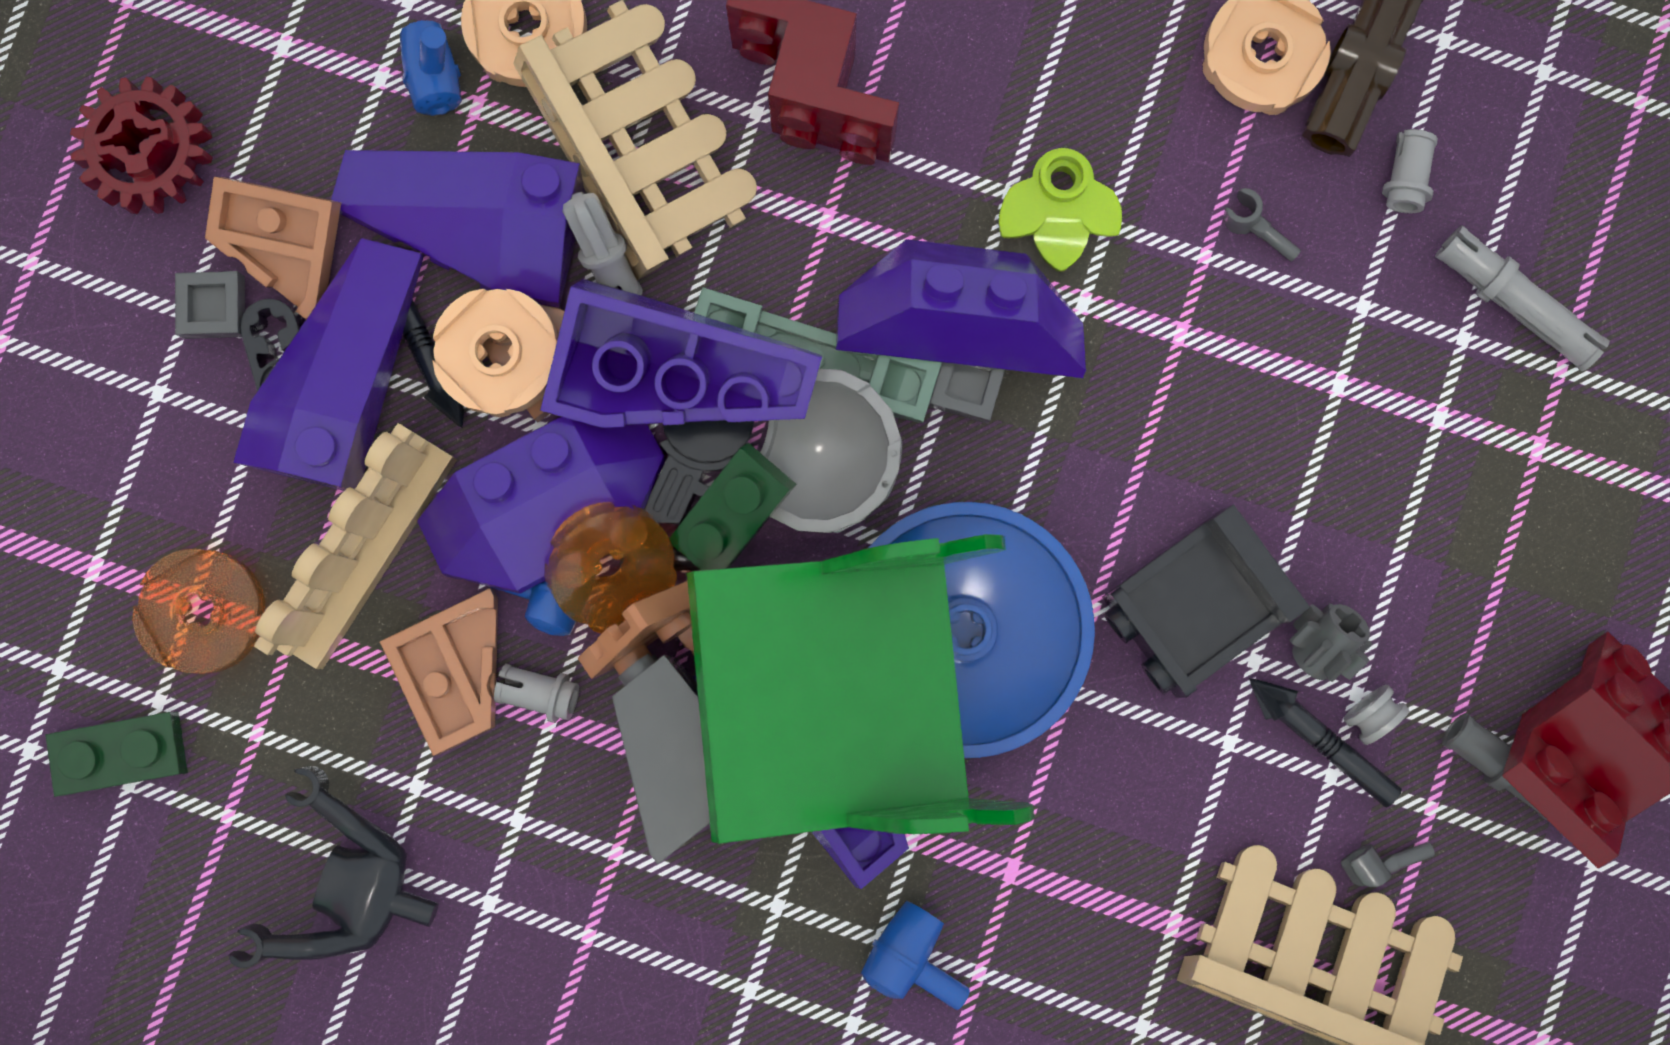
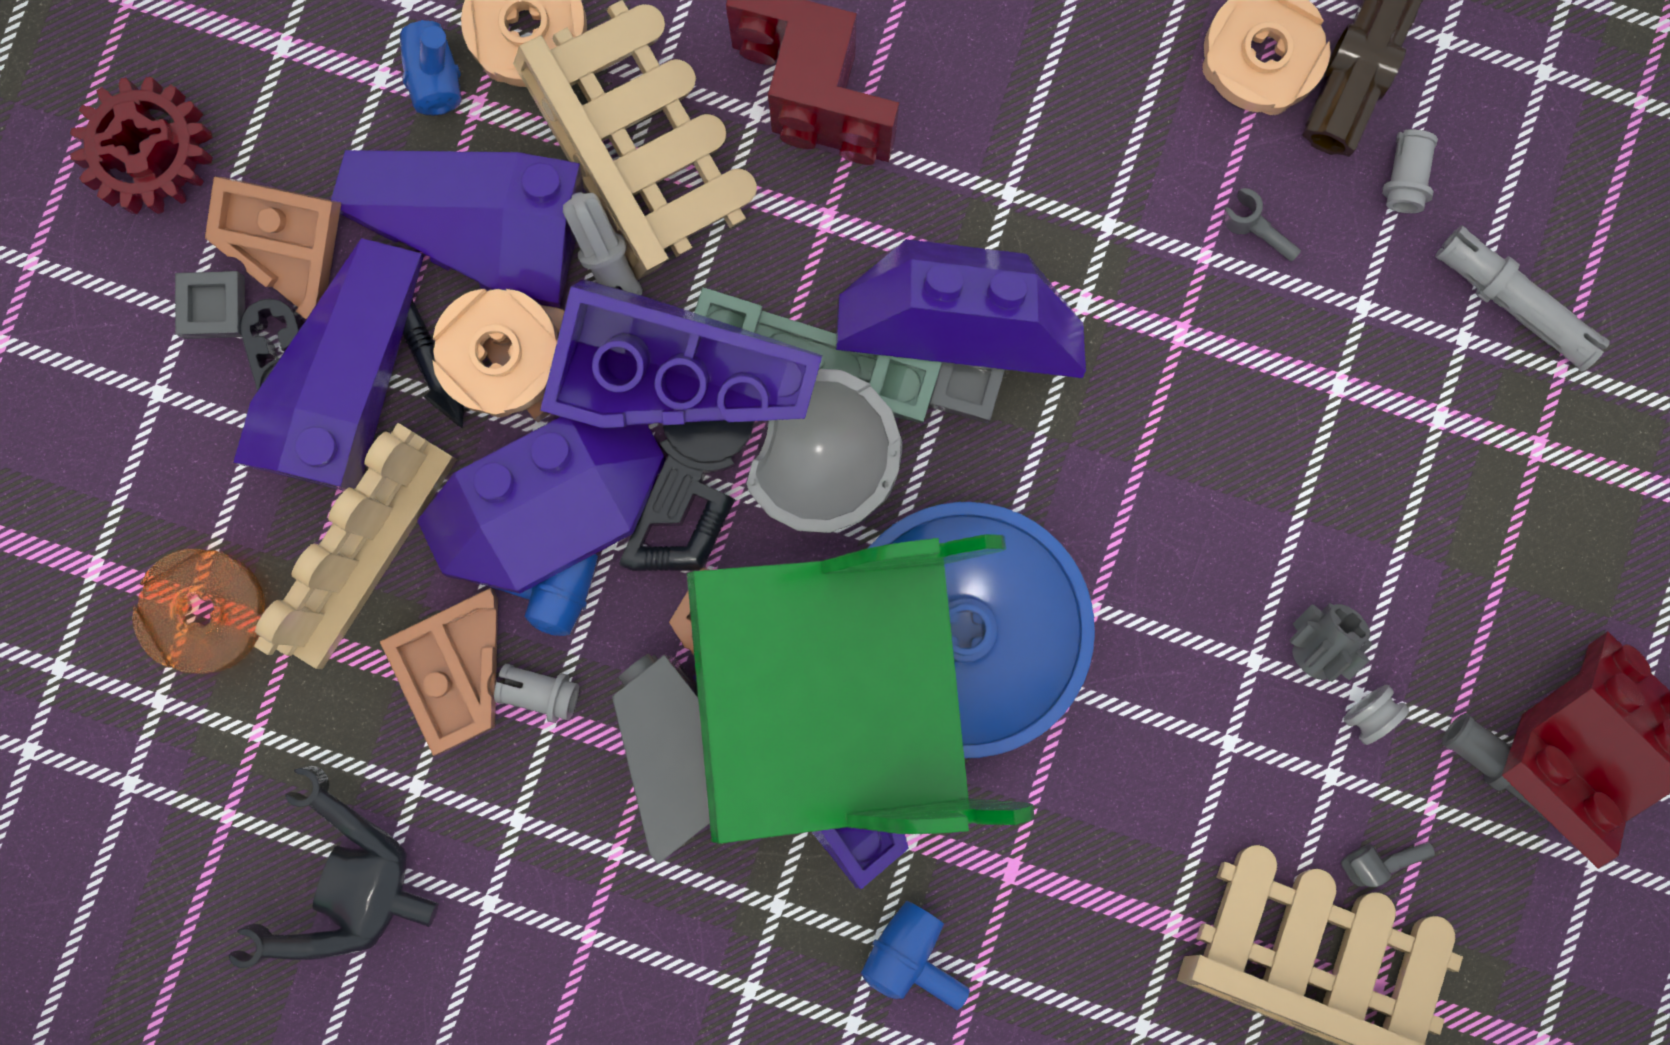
dark green plate [45,711,188,797] -> none
clear orange plate [544,502,677,634] -> none
nougat wing [578,581,691,679] -> none
dark green plate [667,443,797,571] -> none
lime plate [998,148,1122,272] -> none
black panel [1102,504,1310,698] -> none
black piece [1249,678,1402,808] -> none

